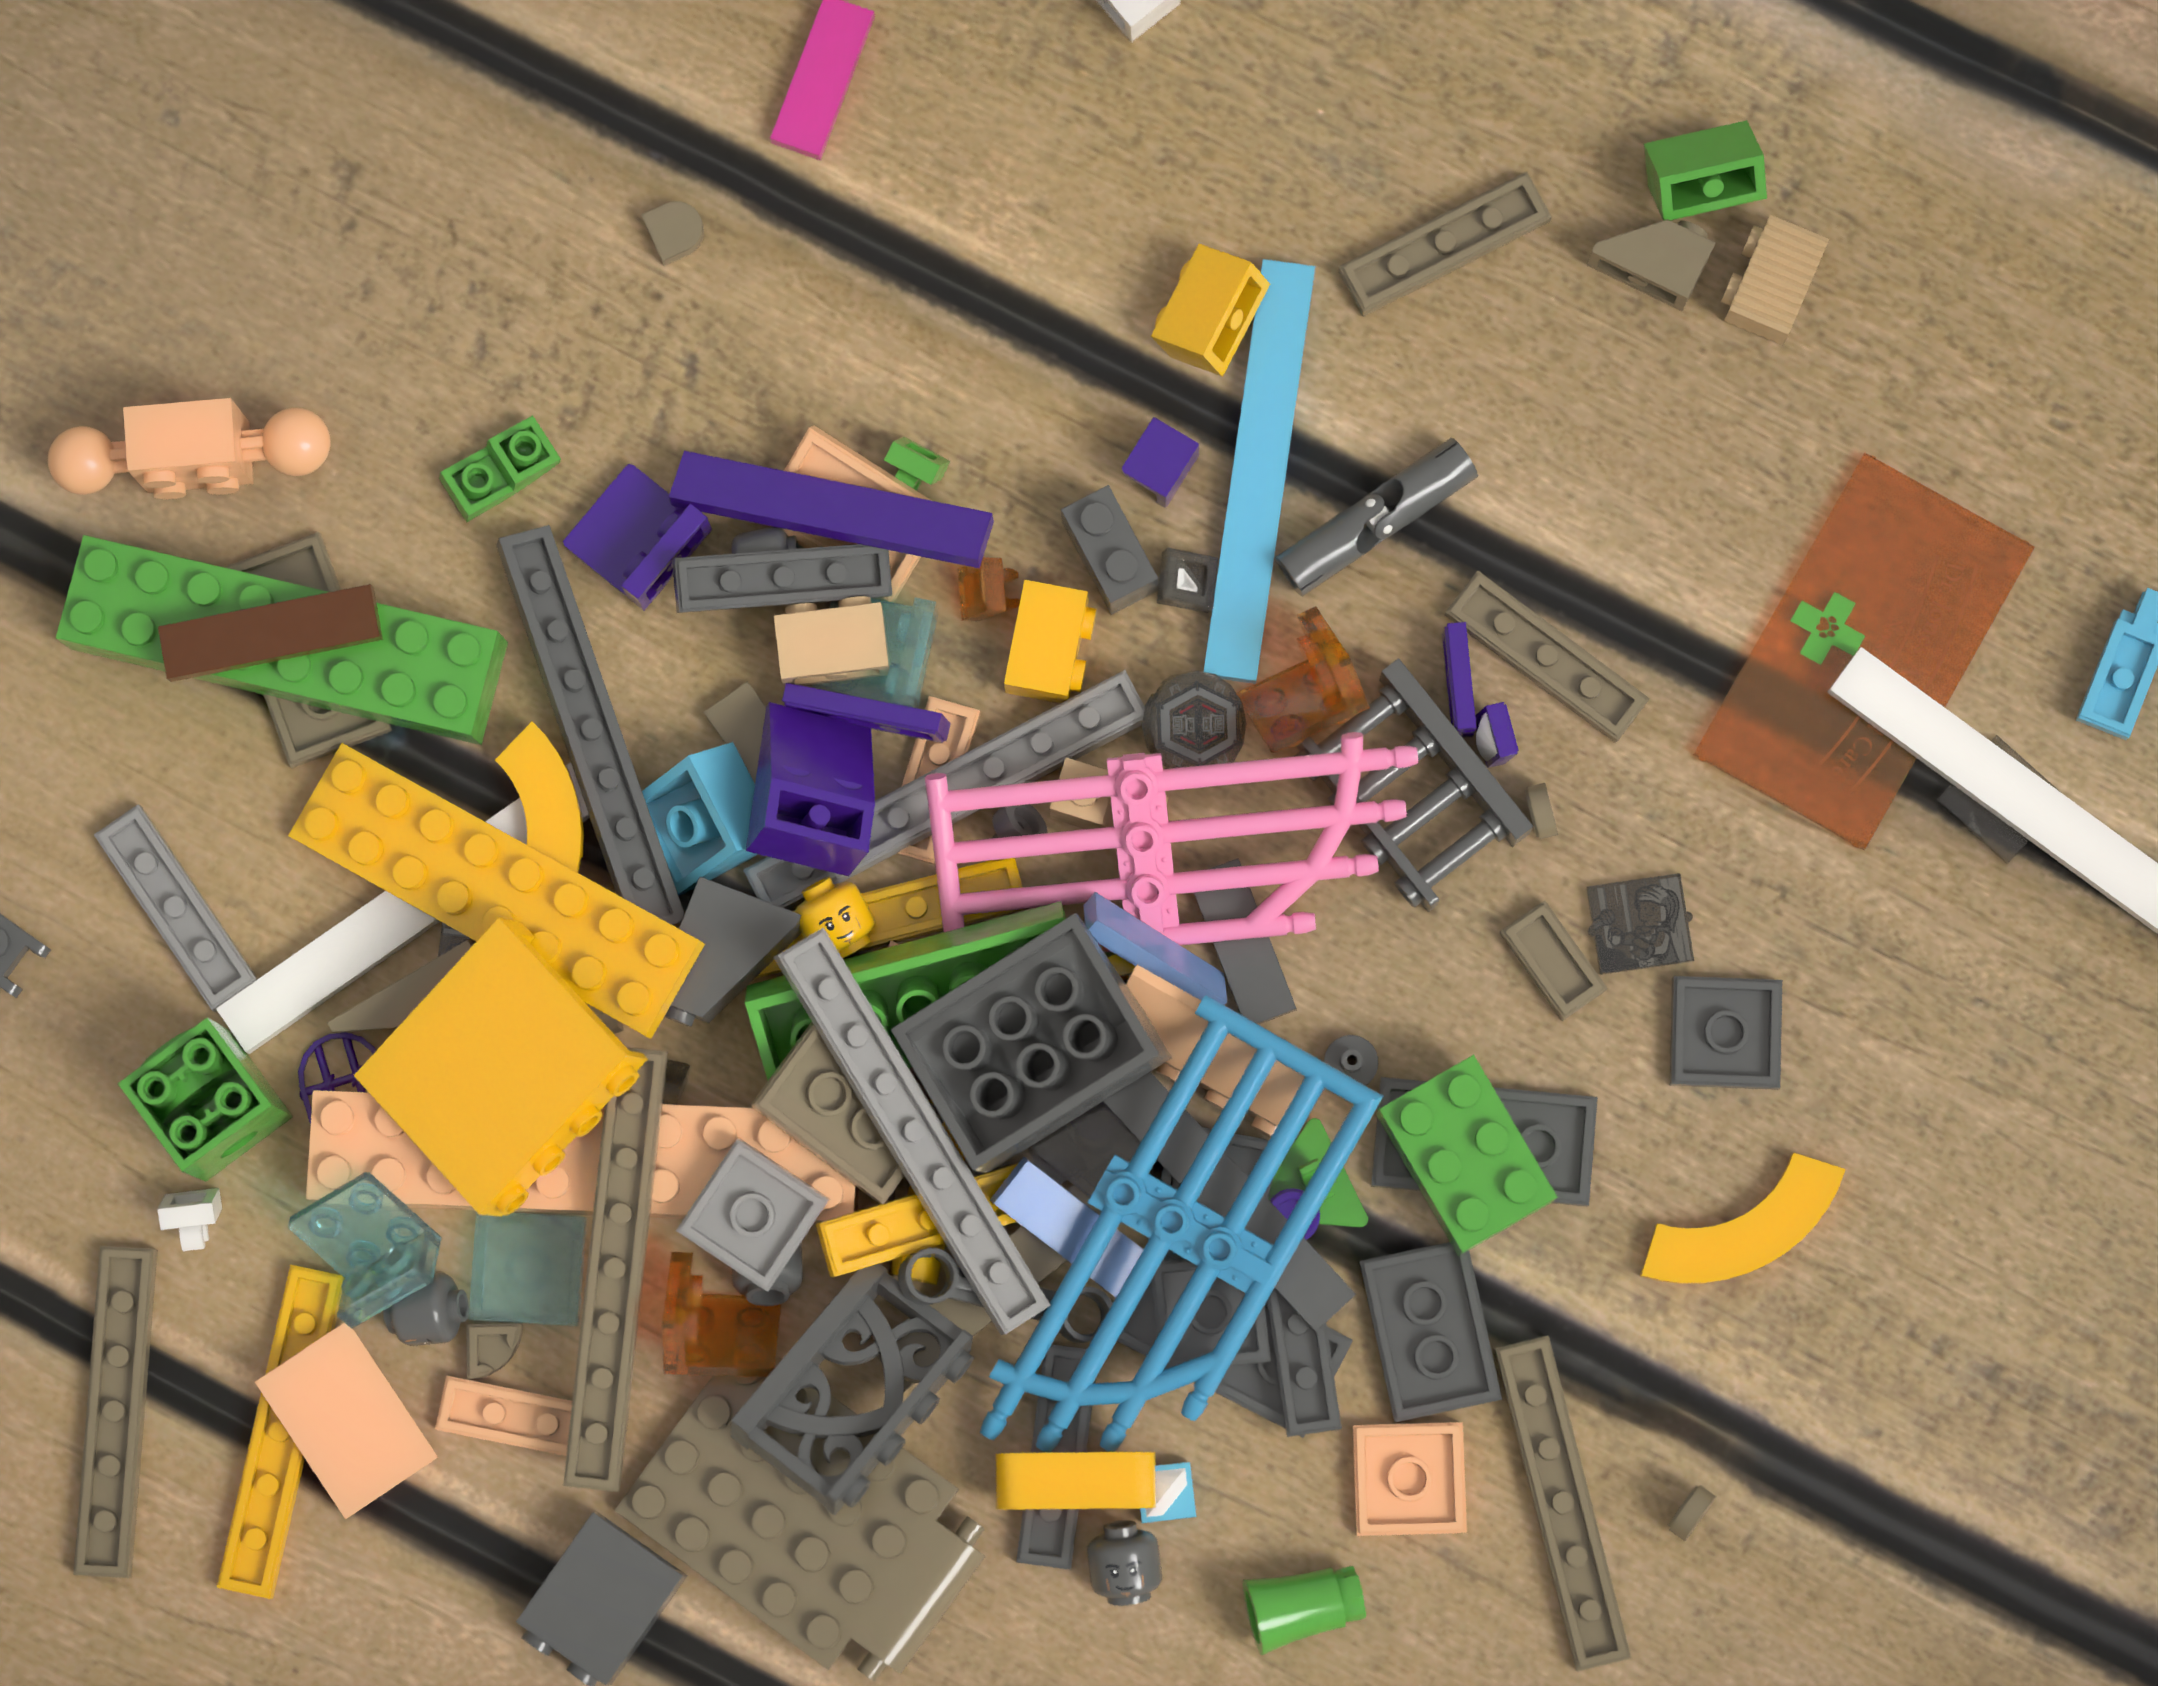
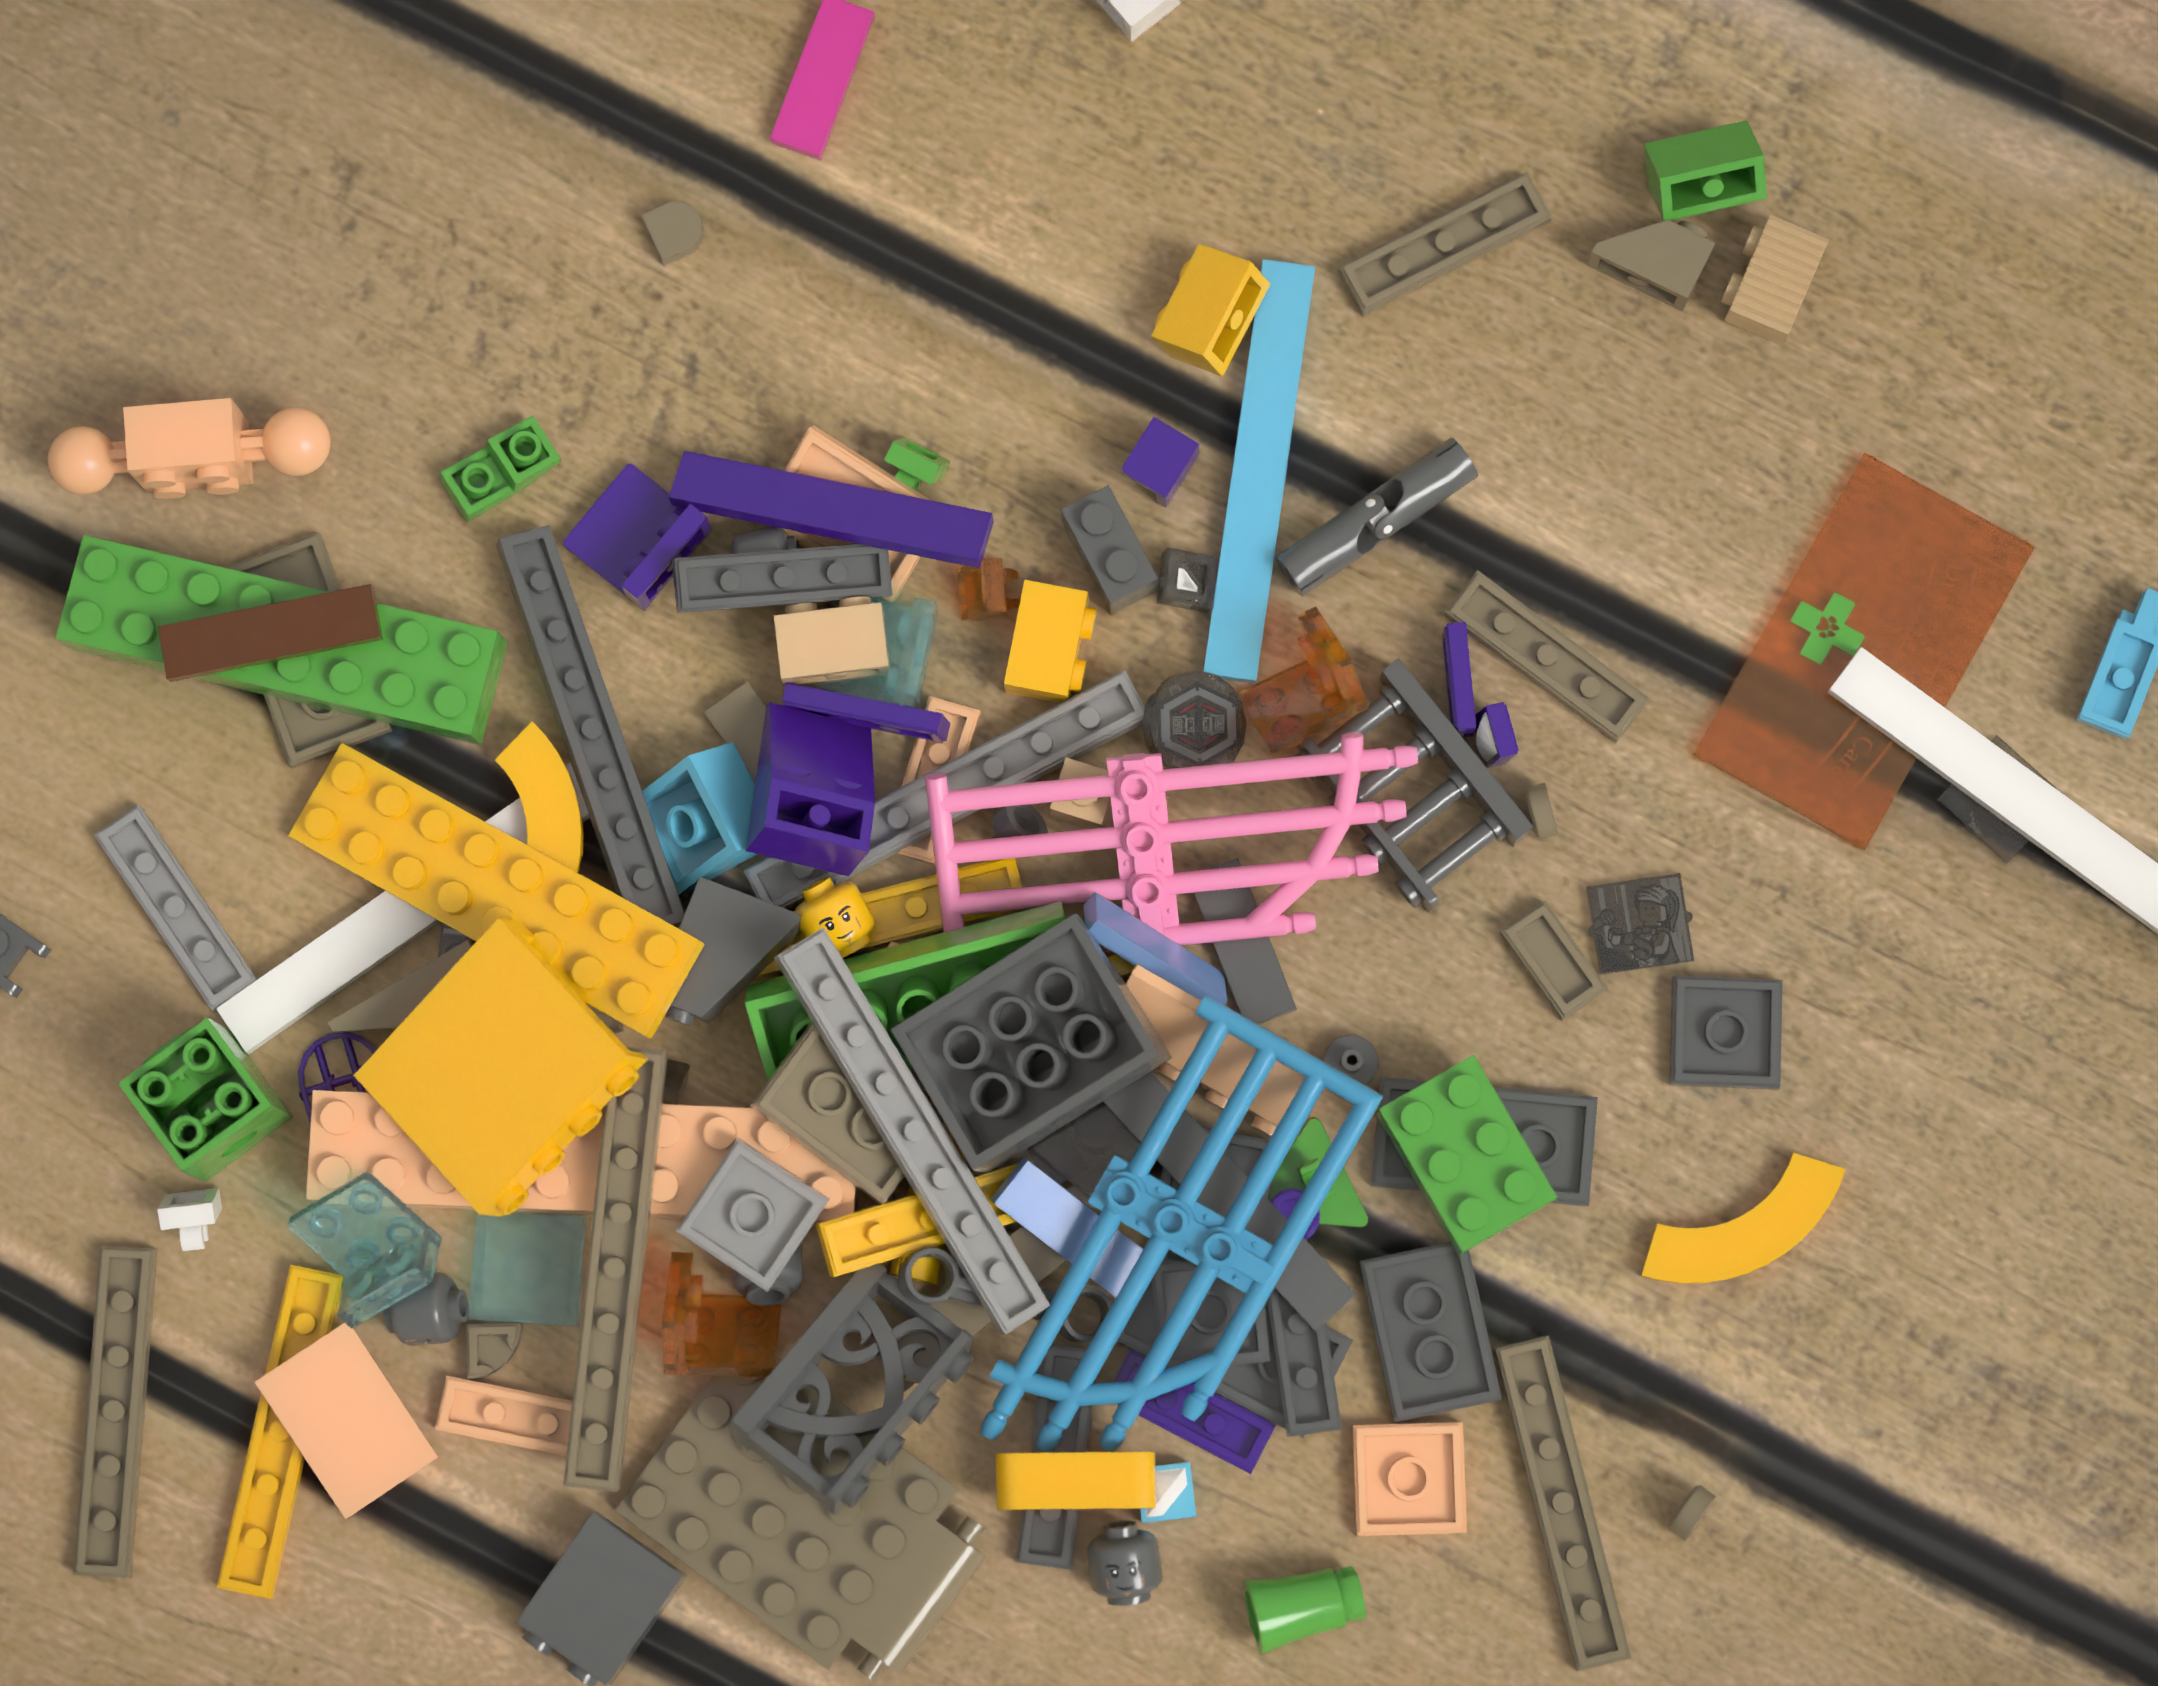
none -> dark purple tile [1113,1349,1276,1474]

